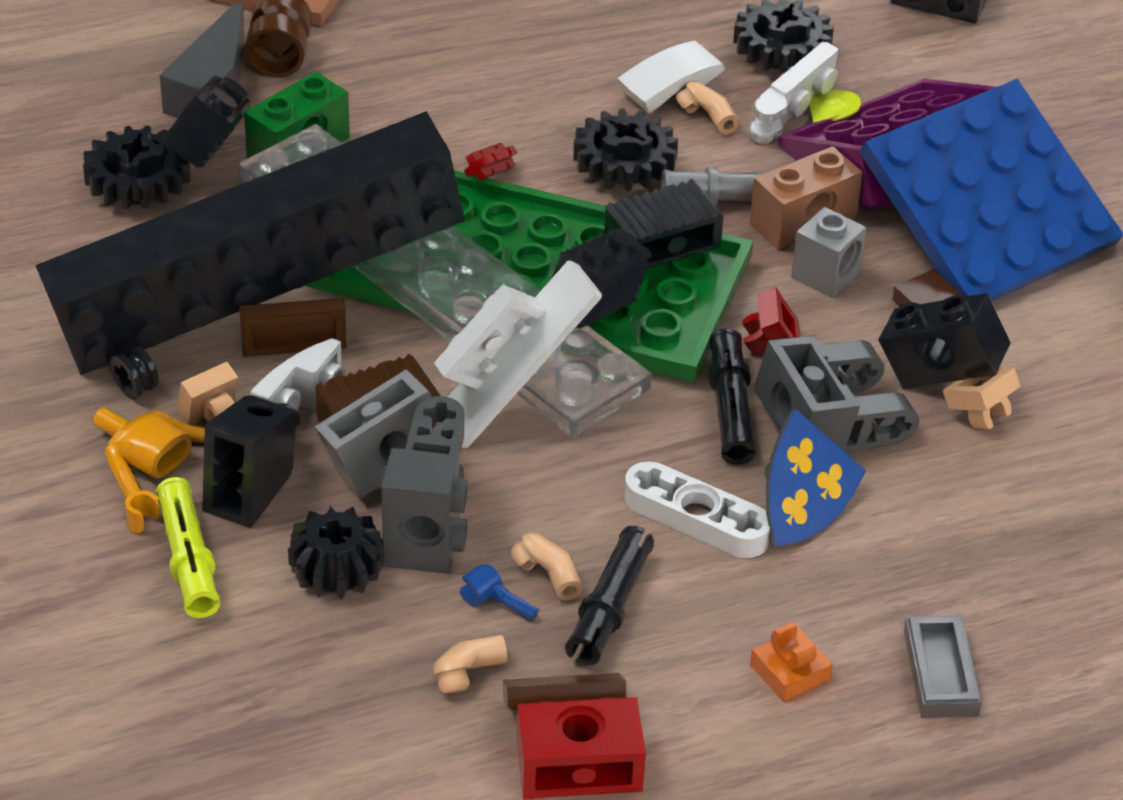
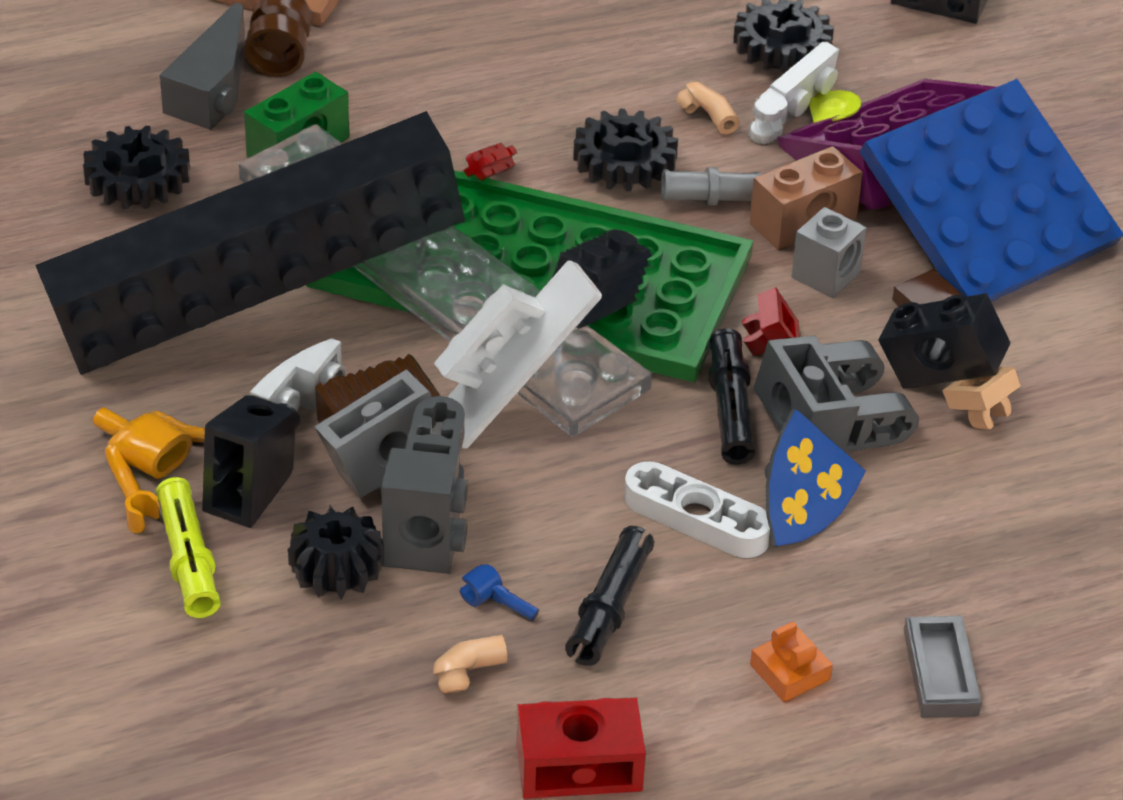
black bush [110,345,159,399] -> none
black brick [162,75,251,168] -> none
light nougat tile [177,361,238,425] -> none
reddish brown tile [239,298,347,357] -> none
reddish brown tile [503,673,627,711] -> none
light nougat arm [511,533,583,601] -> none
black brick [604,179,724,270] -> none
white slope [617,40,725,114] -> none

